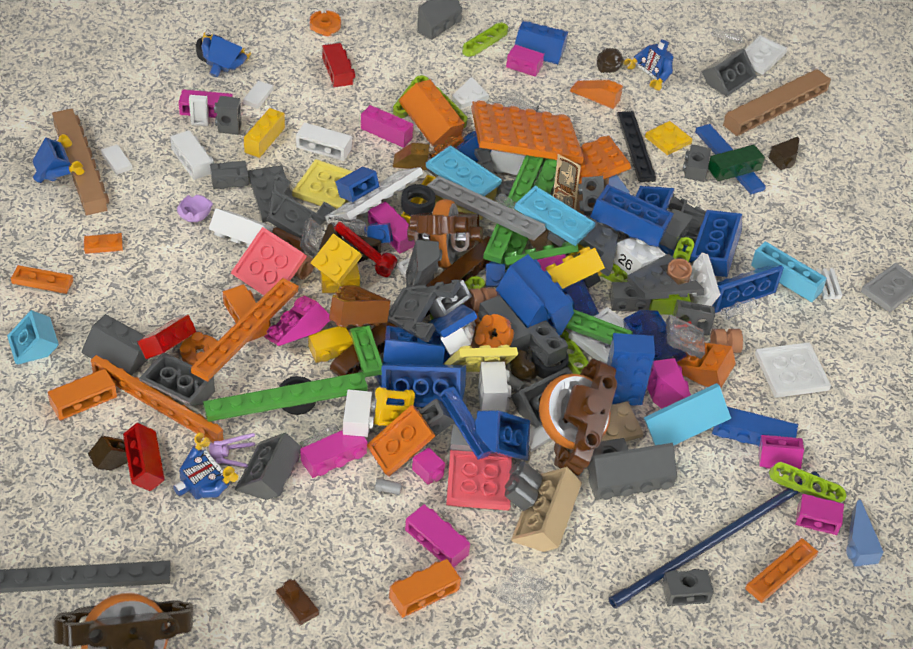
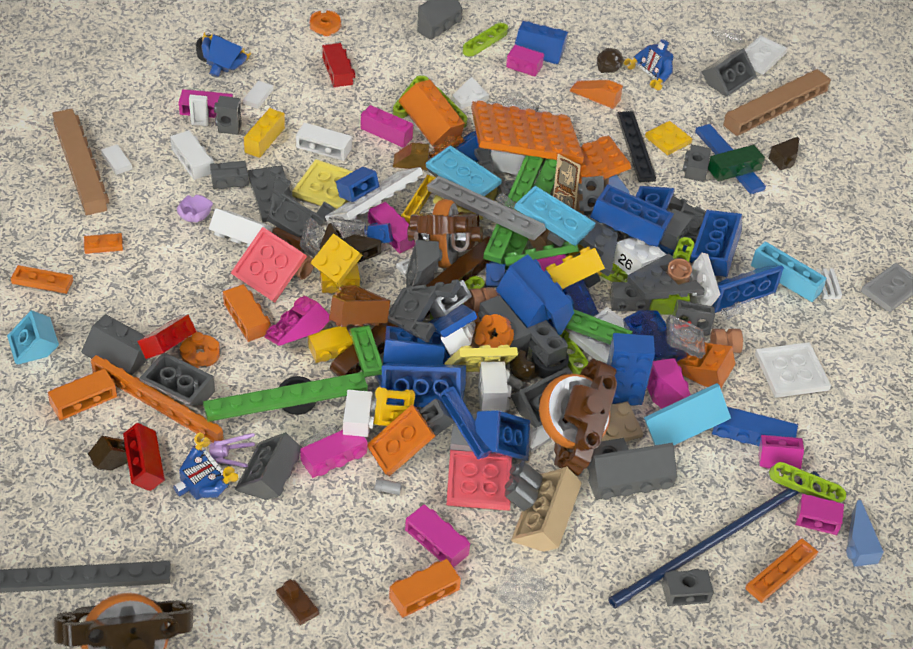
blue torso [33,134,85,183] -> none
orange plate [191,278,299,382] -> none
red axle [334,221,398,277] -> none
black tyre [401,184,436,216] -> none
dark pink brick [412,447,445,485] -> none

